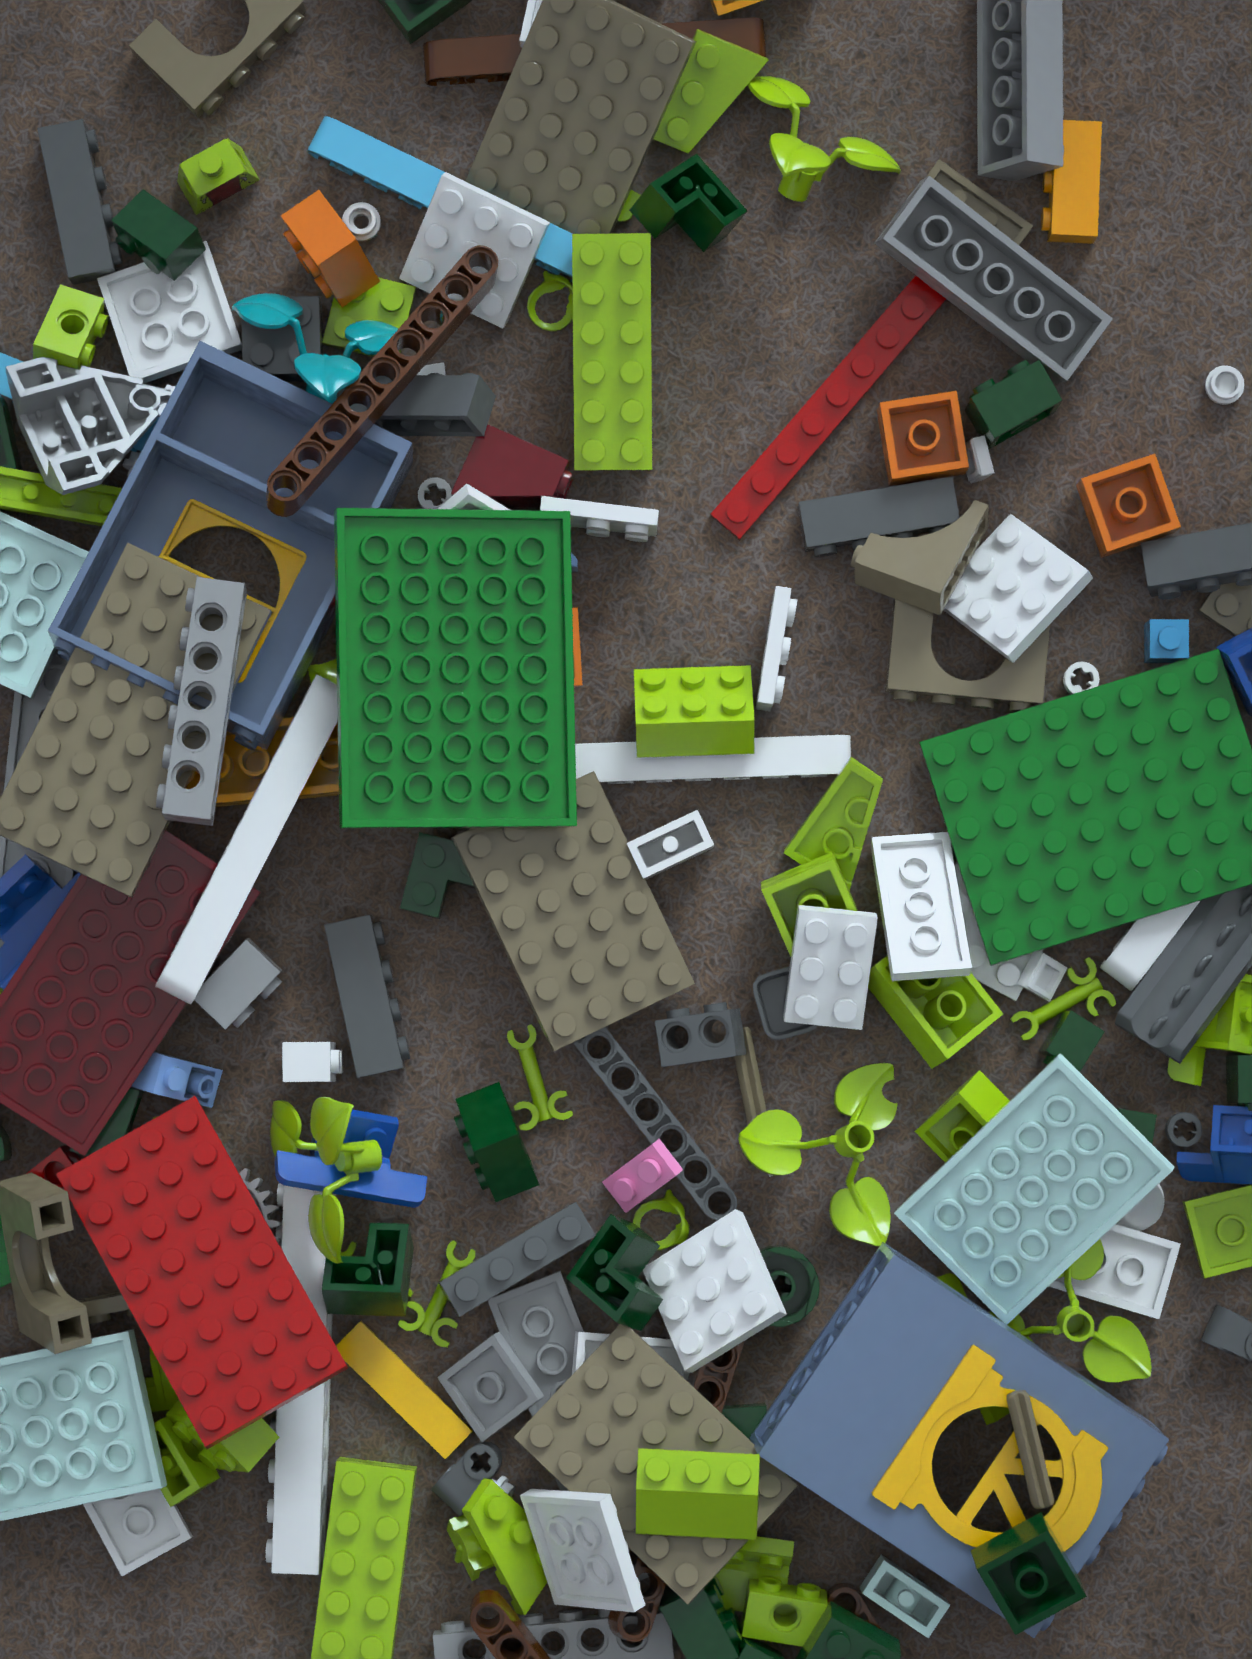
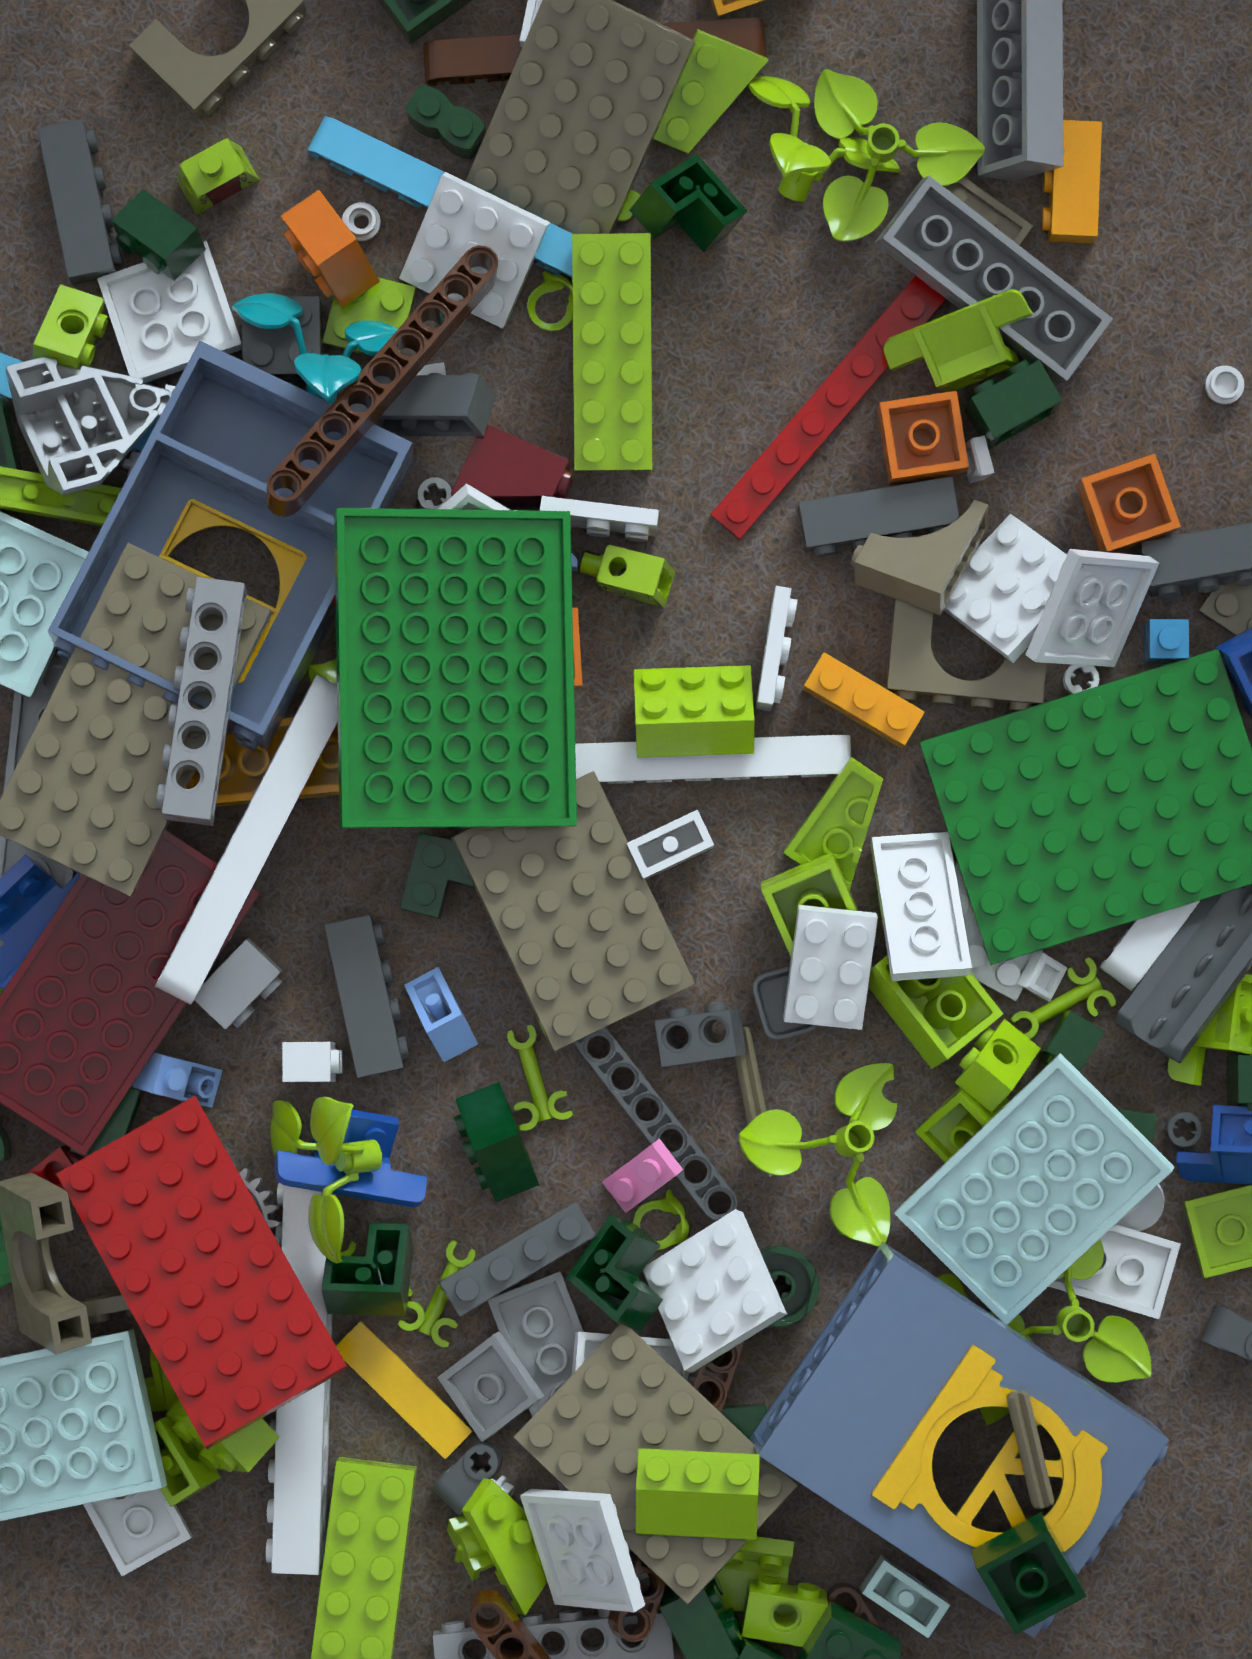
none -> light blue slope [404,967,478,1062]
none -> dark green brick [405,85,486,159]
none -> lime torso [580,545,676,608]
none -> light orange brick [802,652,925,749]
none -> lime plant [814,69,985,242]
none -> lime plate [884,289,1033,392]
none -> lime brick [955,1019,1041,1113]
none -> white plate [1025,549,1159,667]

